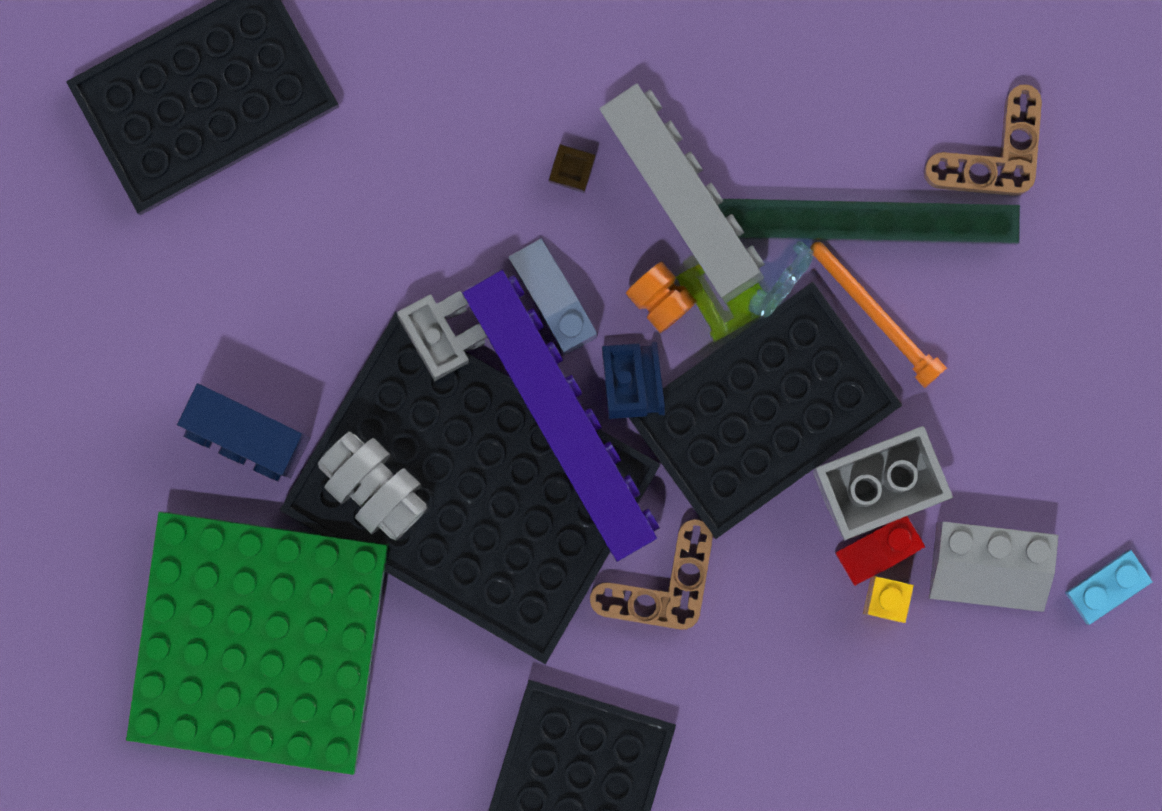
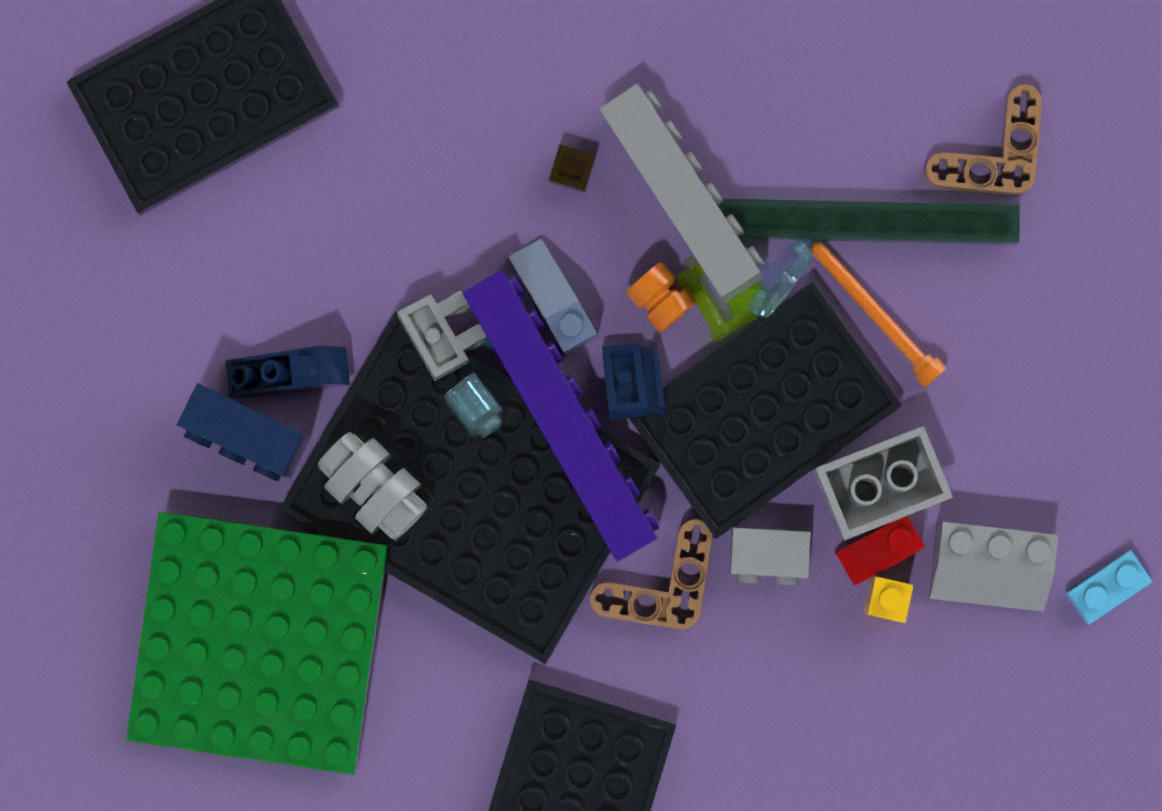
none -> dark blue slope [226,345,350,398]
none -> clear light blue brick [444,373,503,439]
none -> light grey brick [729,528,811,586]

